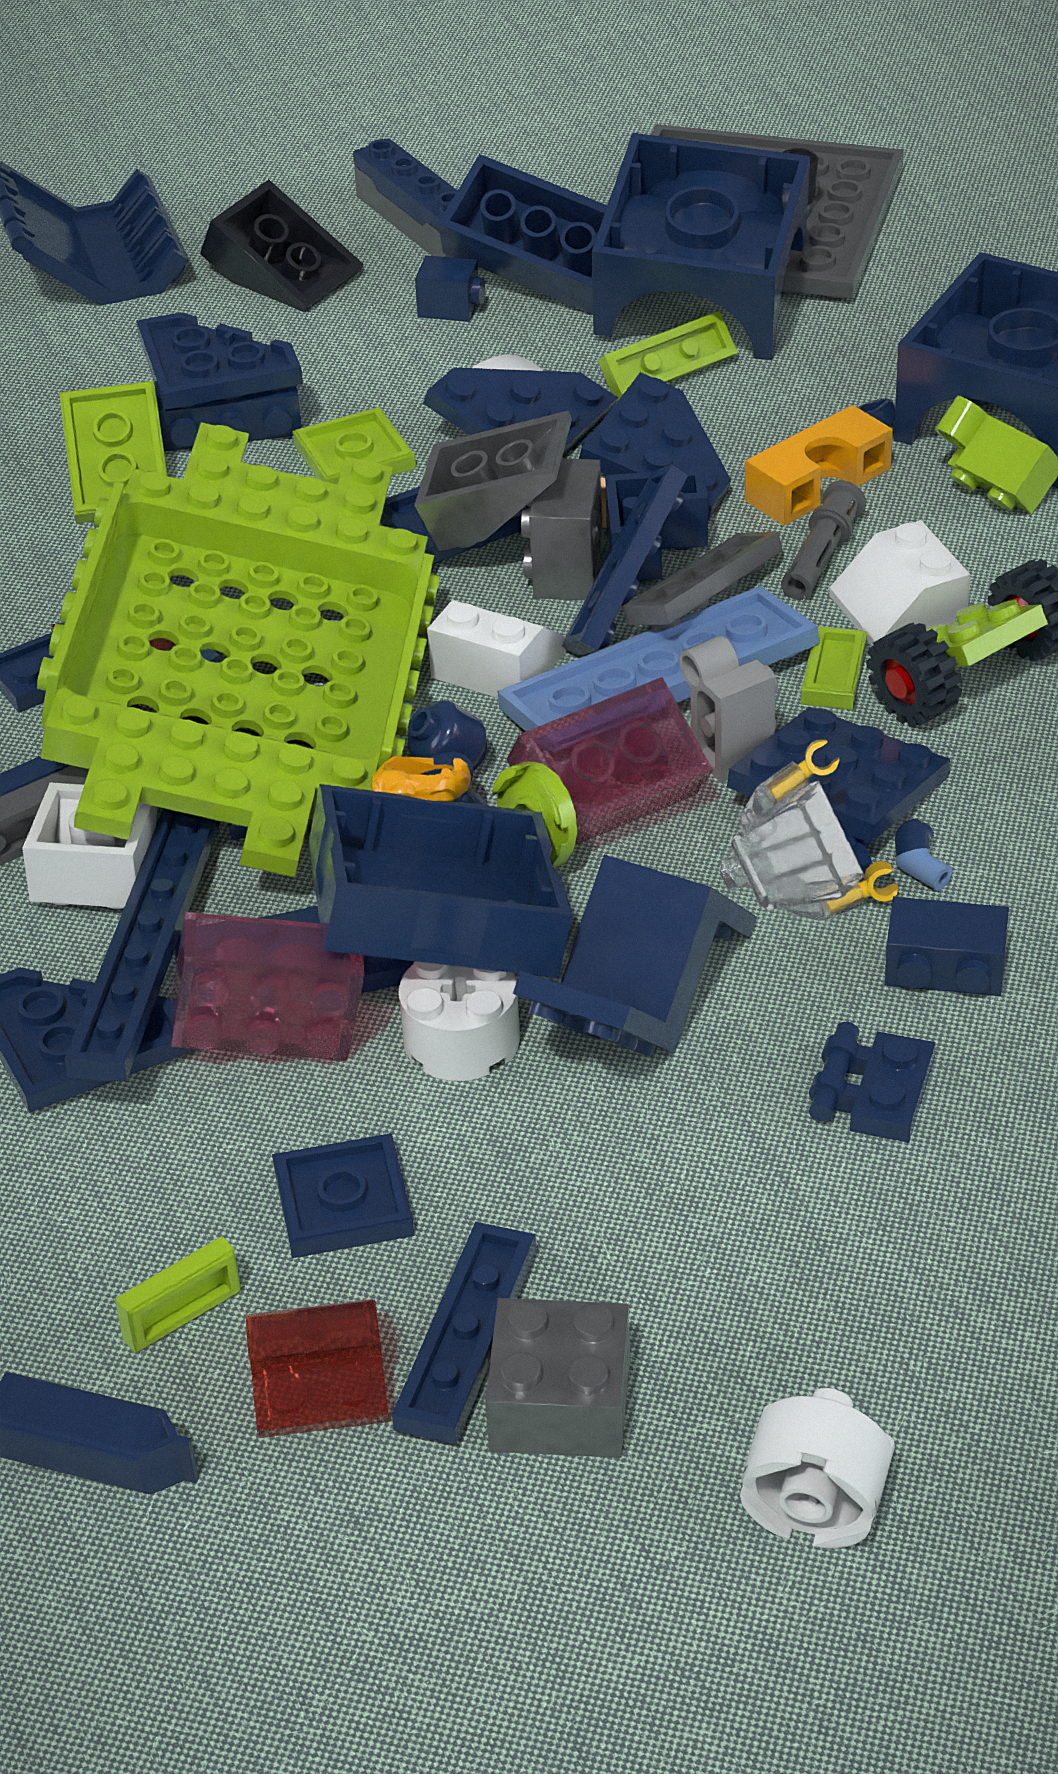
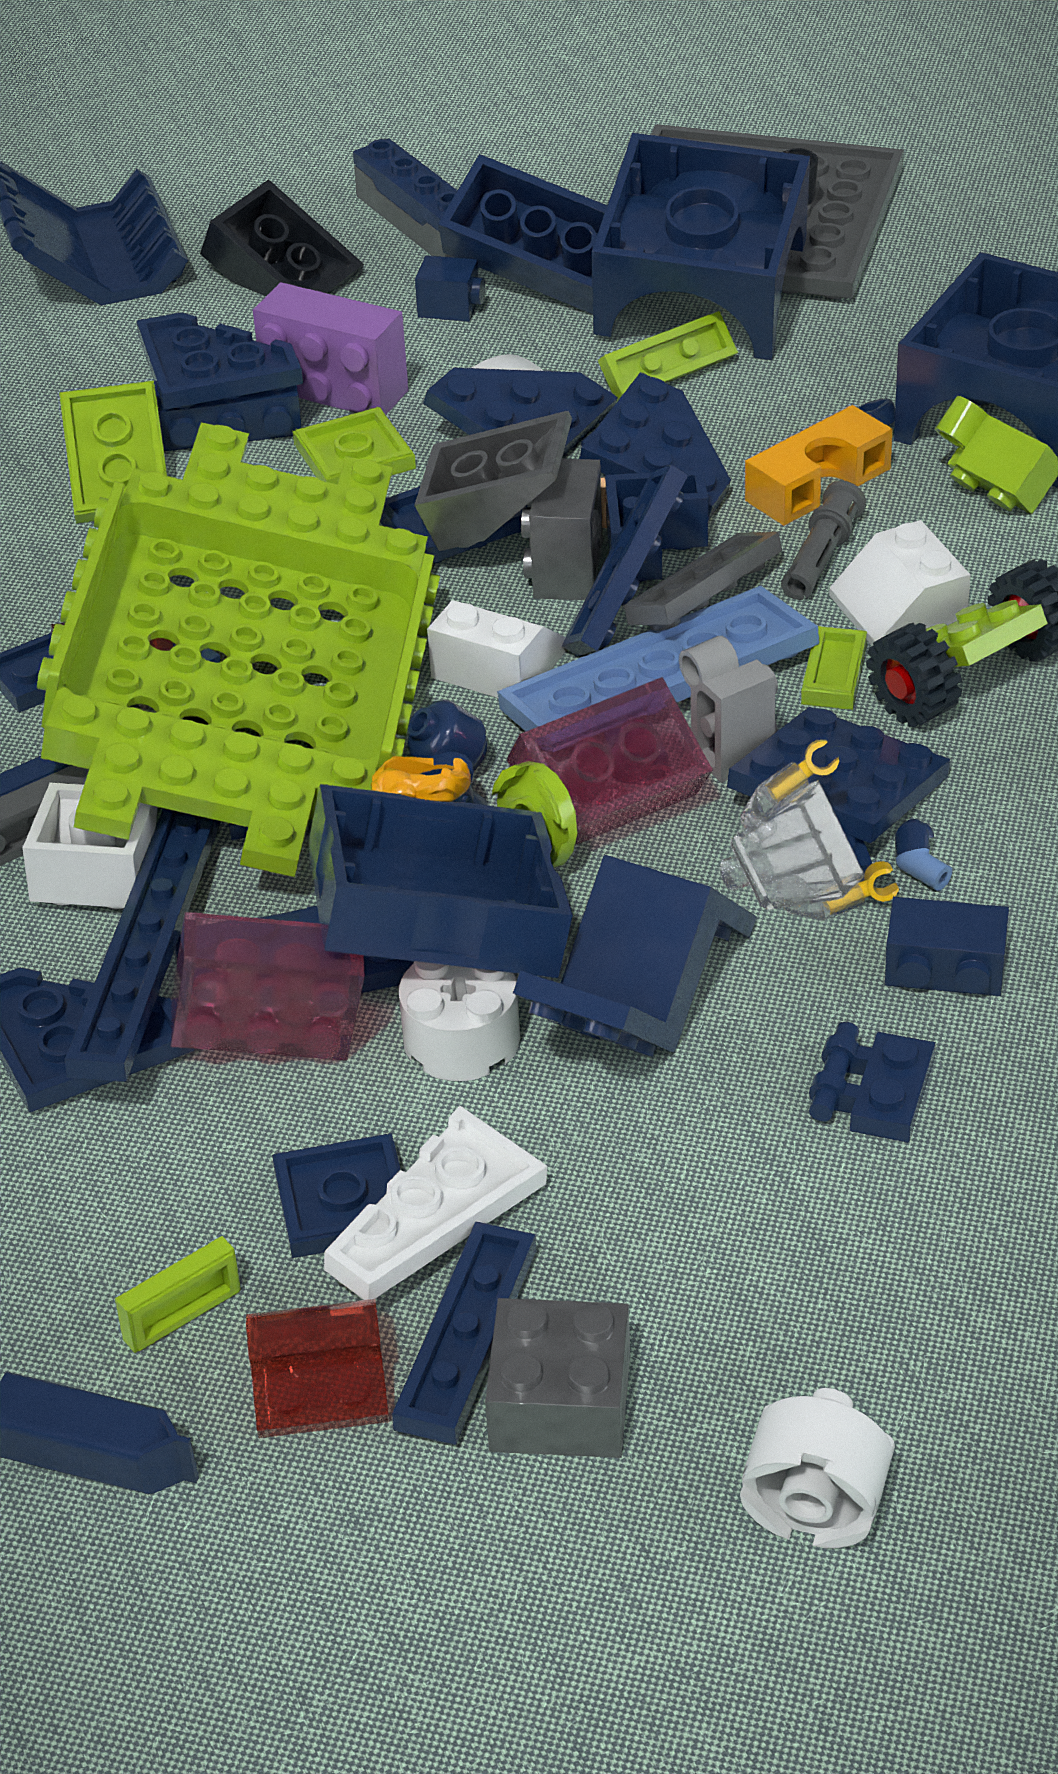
none -> medium lavender brick [253,282,408,415]
none -> white wing [324,1106,547,1303]

